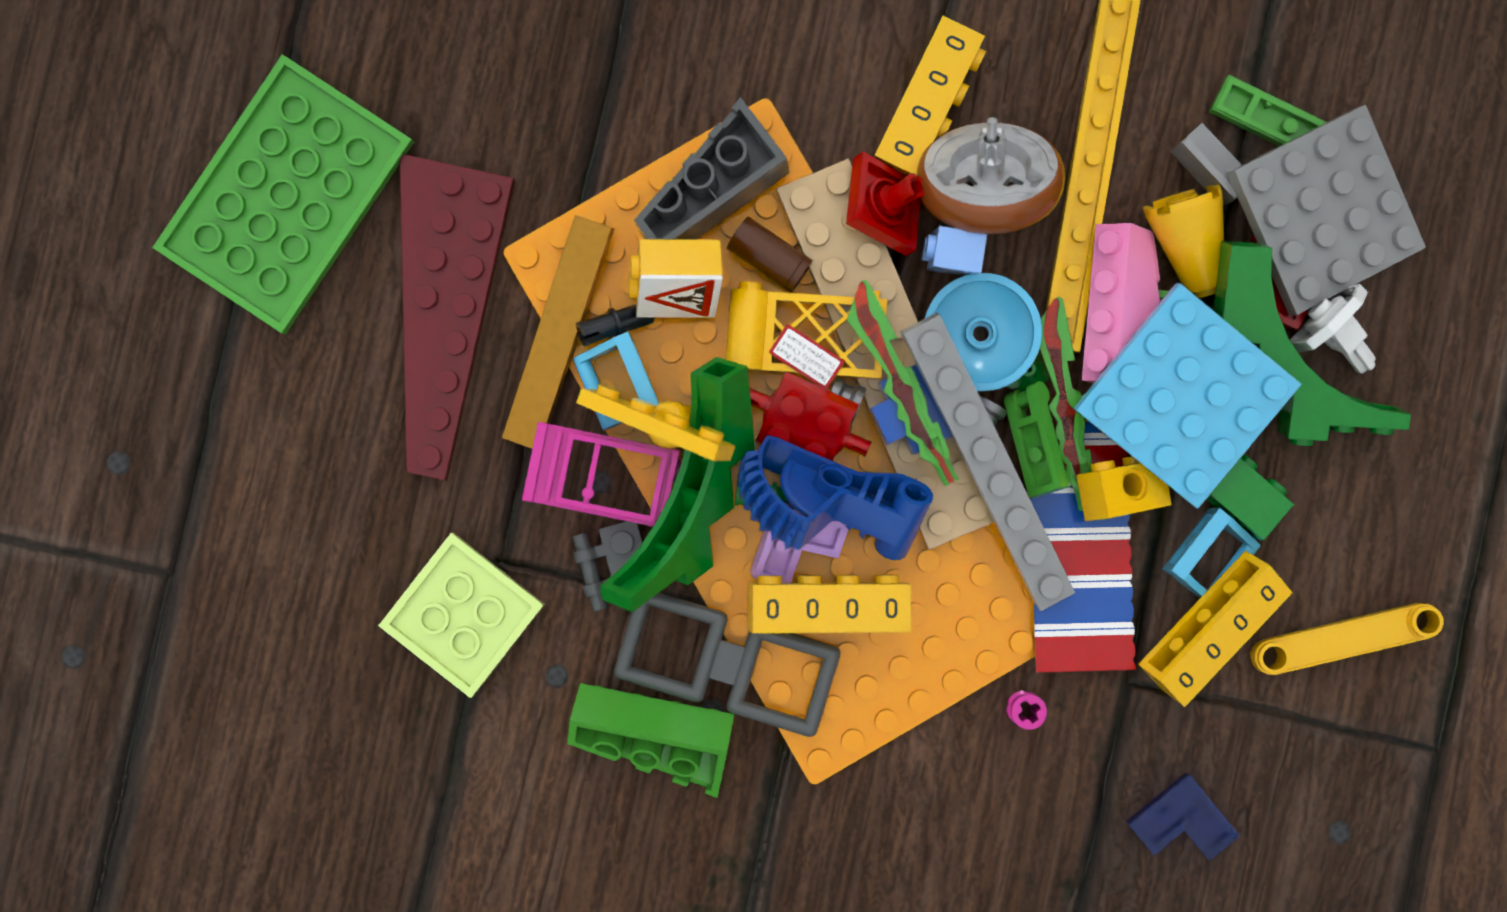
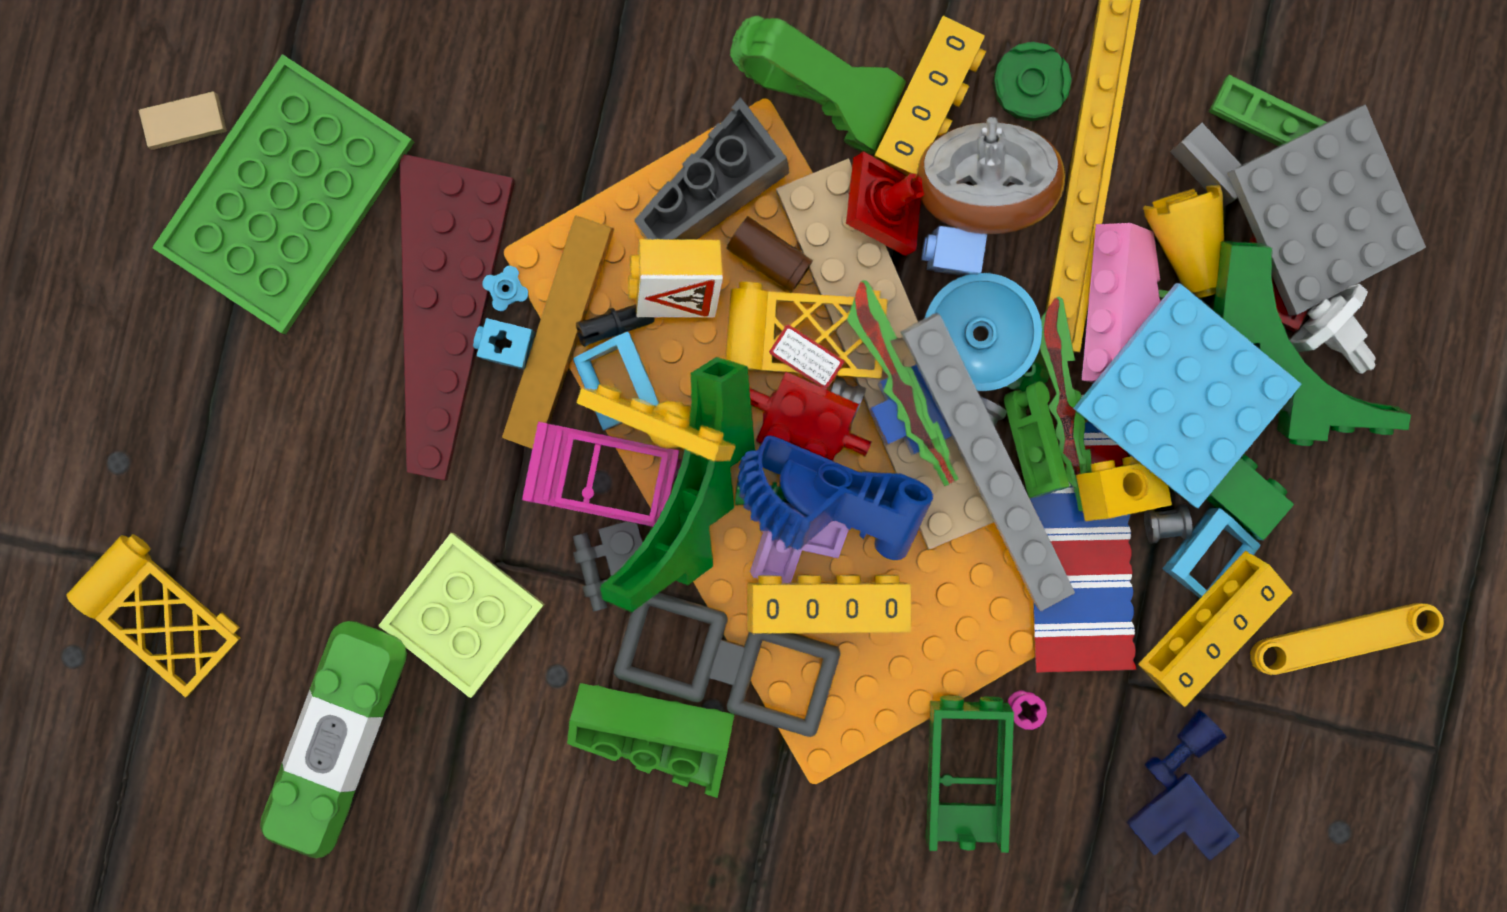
none -> yellow piece [67,535,241,698]
none -> tan tile [139,91,227,150]
none -> bright green piece [260,621,407,858]
none -> medium azure brick [473,318,536,370]
none -> medium azure plate [483,266,528,311]
none -> bright green arm [730,16,906,155]
none -> green door [925,695,1014,853]
none -> green tile [993,42,1072,121]
none -> clear blue piece [1143,709,1227,790]
none -> flat silver bush [1144,504,1192,544]

